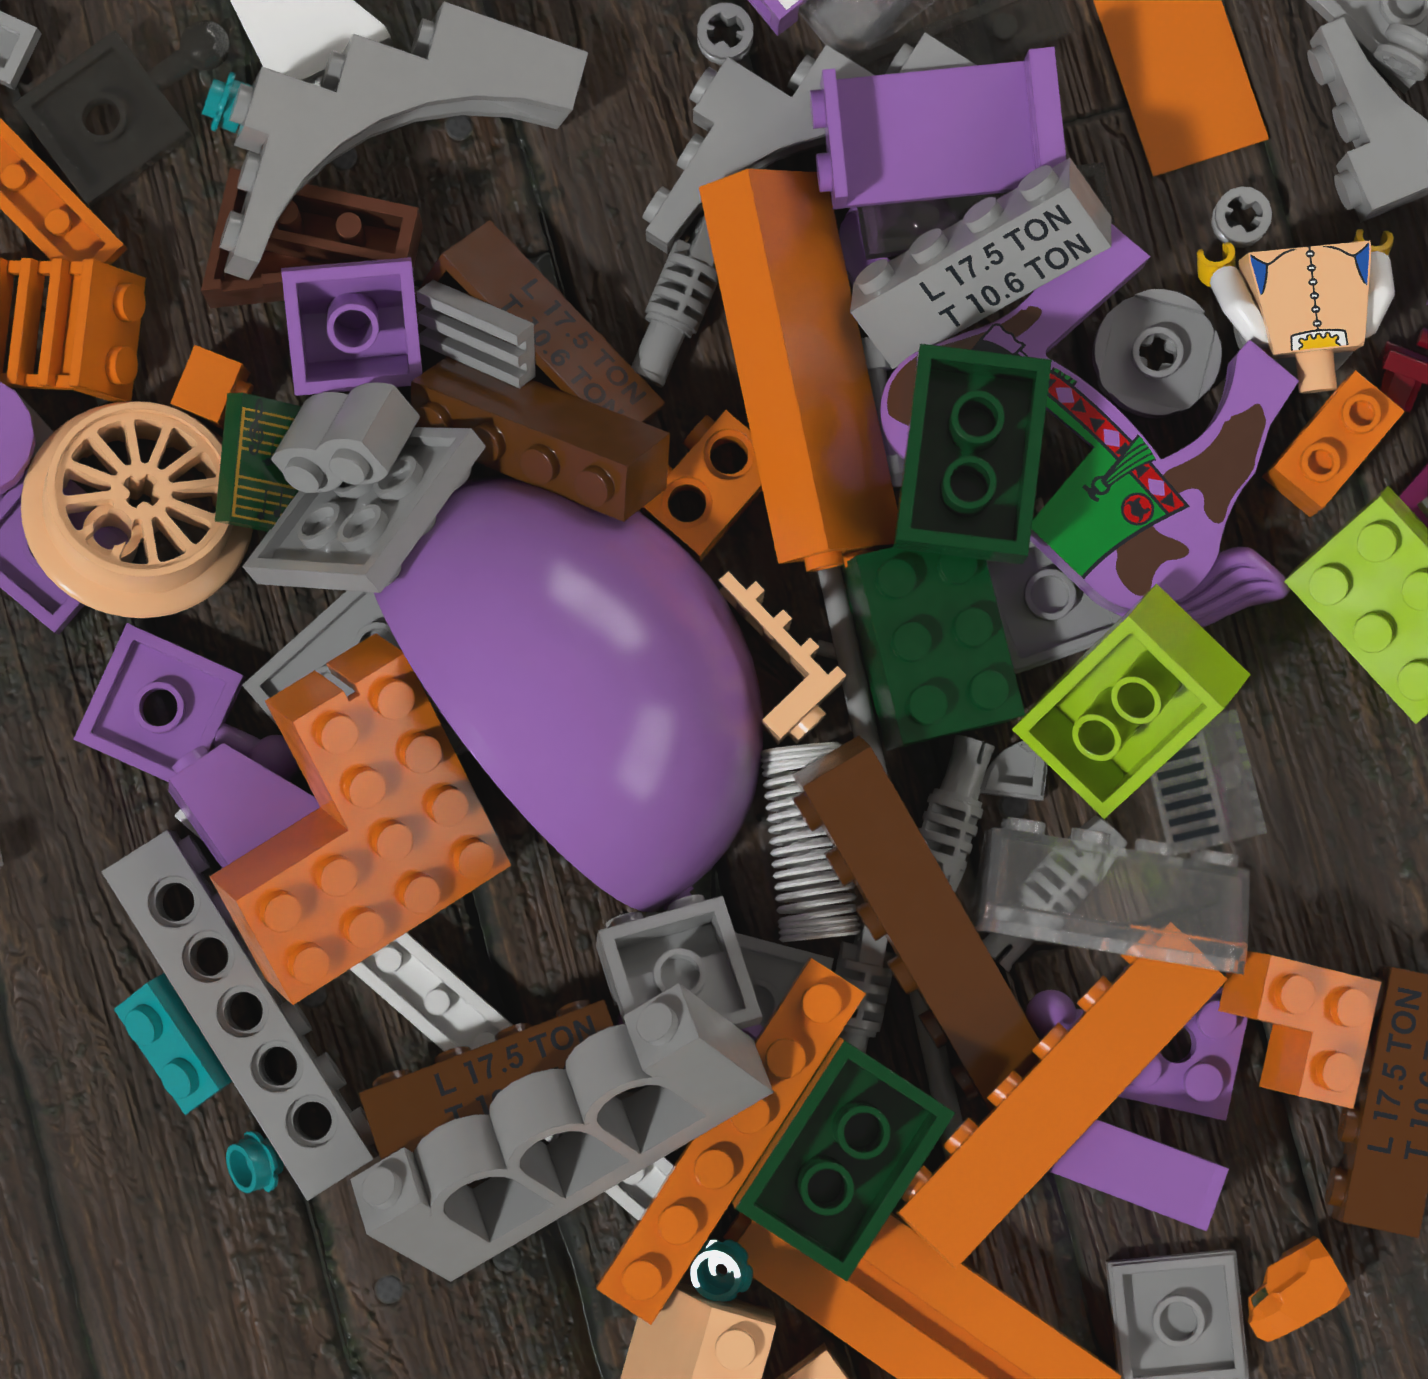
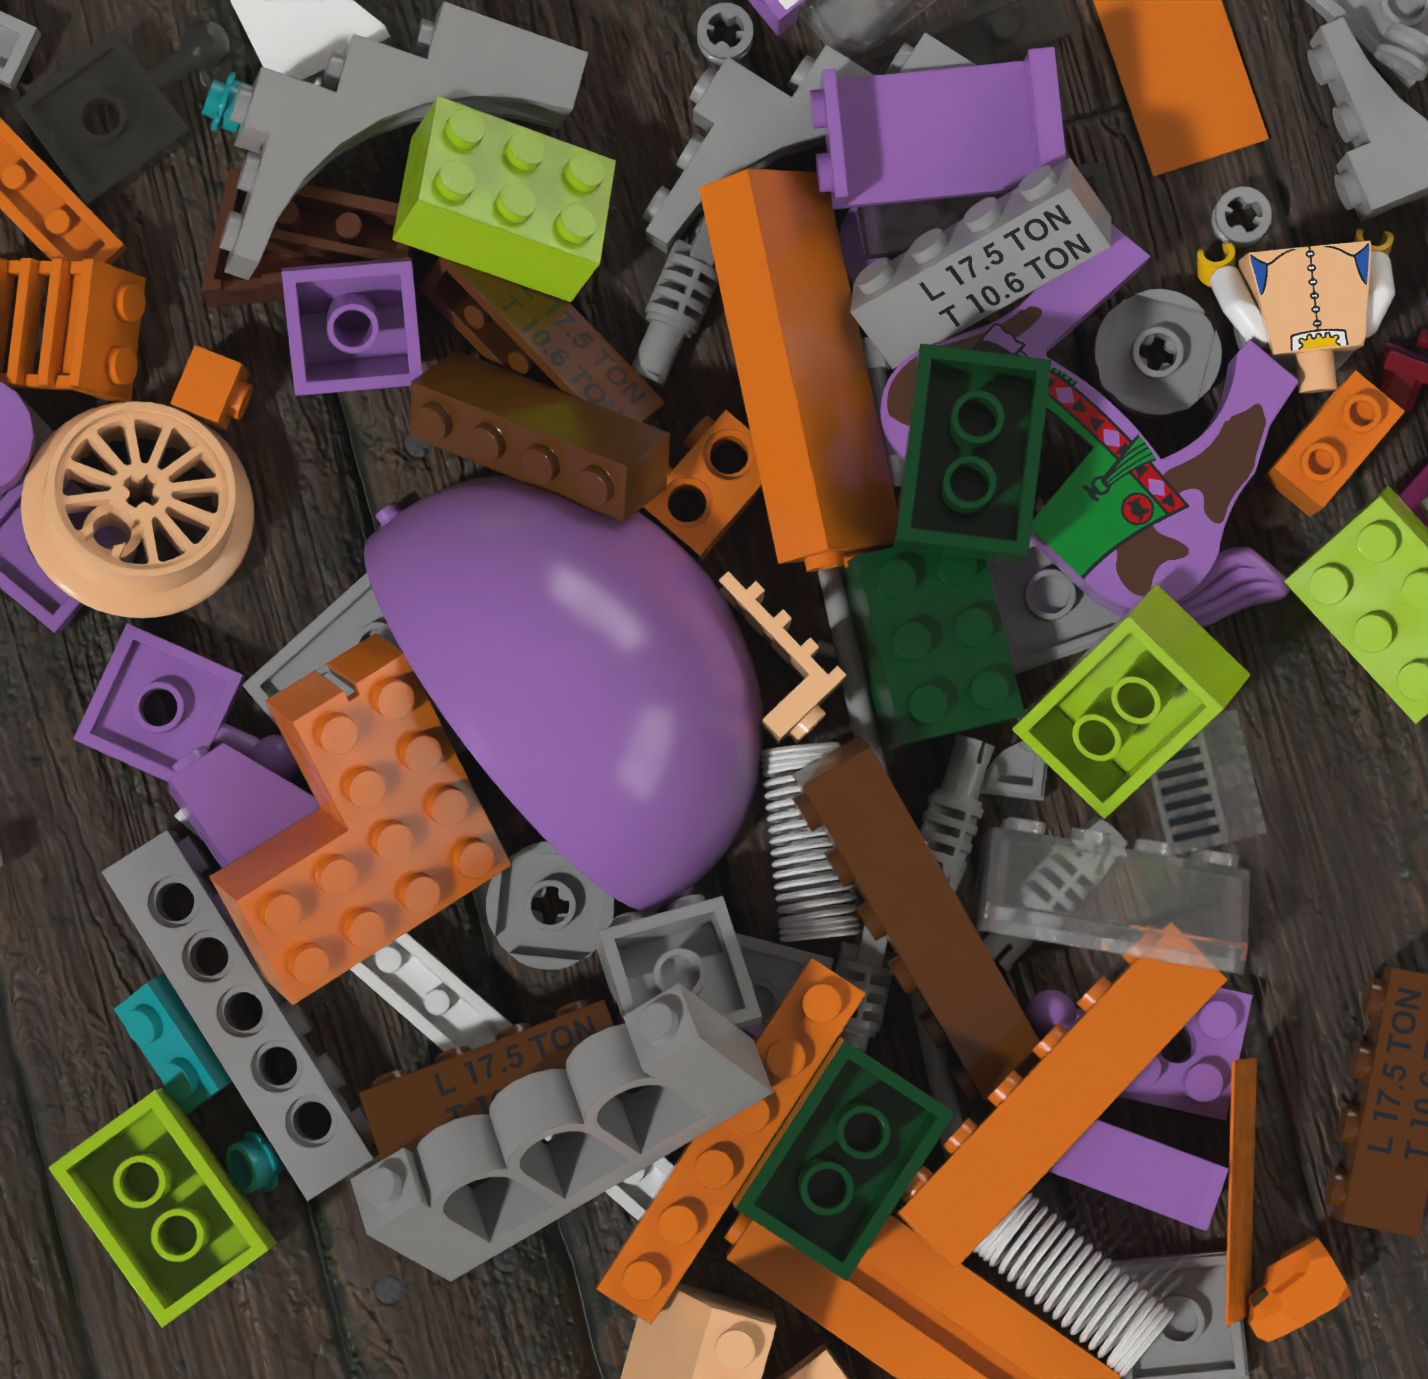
dark green tile [215,393,302,532] -> none
light grey plate [242,427,486,593] -> none
light grey brick [271,382,420,493] -> none
light grey tile [417,280,536,389] -> none
teal plate [690,1238,753,1302] -> none
orange brick [1218,948,1381,1109] -> none
none -> lime brick [48,1088,278,1328]
none -> lime brick [392,96,616,302]
none -> light grey plate [486,841,615,970]
none -> white piece [973,1193,1174,1377]
none -> orange piece [1225,1058,1257,1326]

